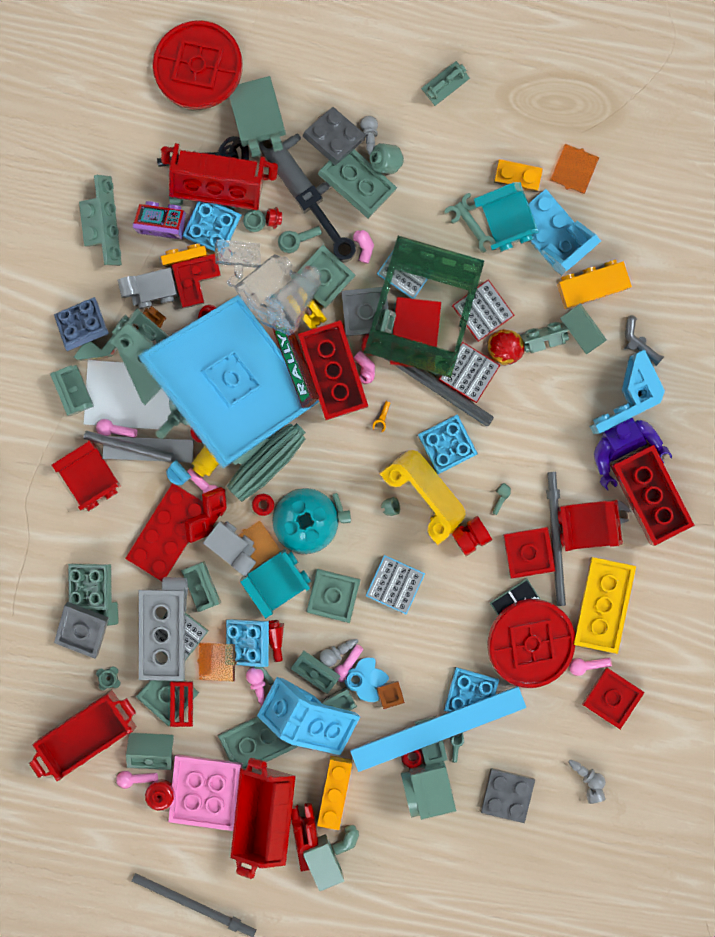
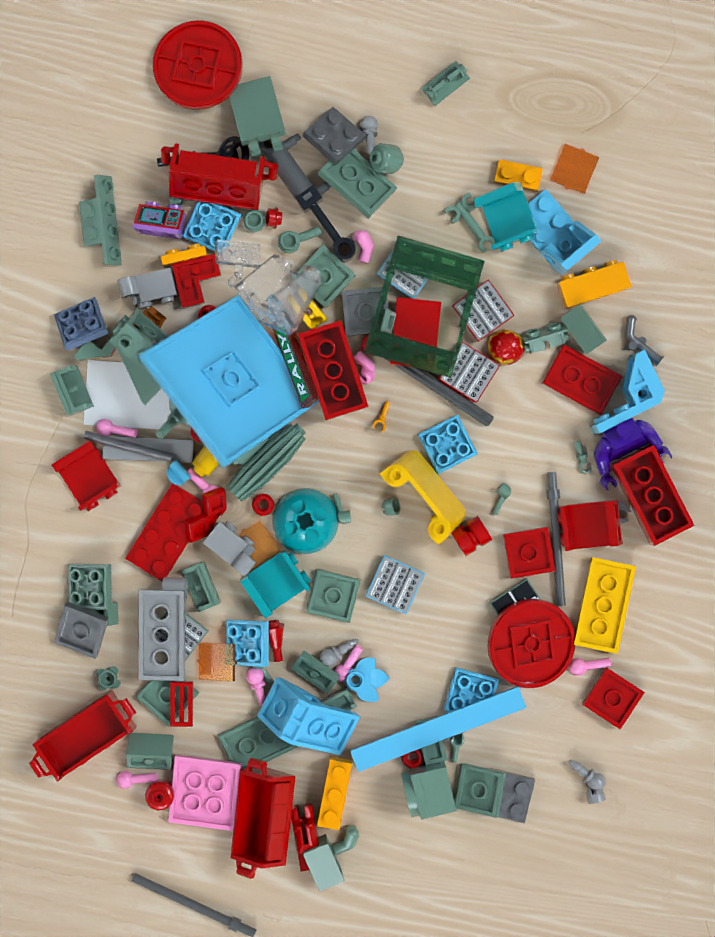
dark orange plate [377,681,405,709] -> none
none -> sand green tile [455,763,506,818]
none -> red tile [542,344,622,416]
none -> sand green hand [574,440,592,474]

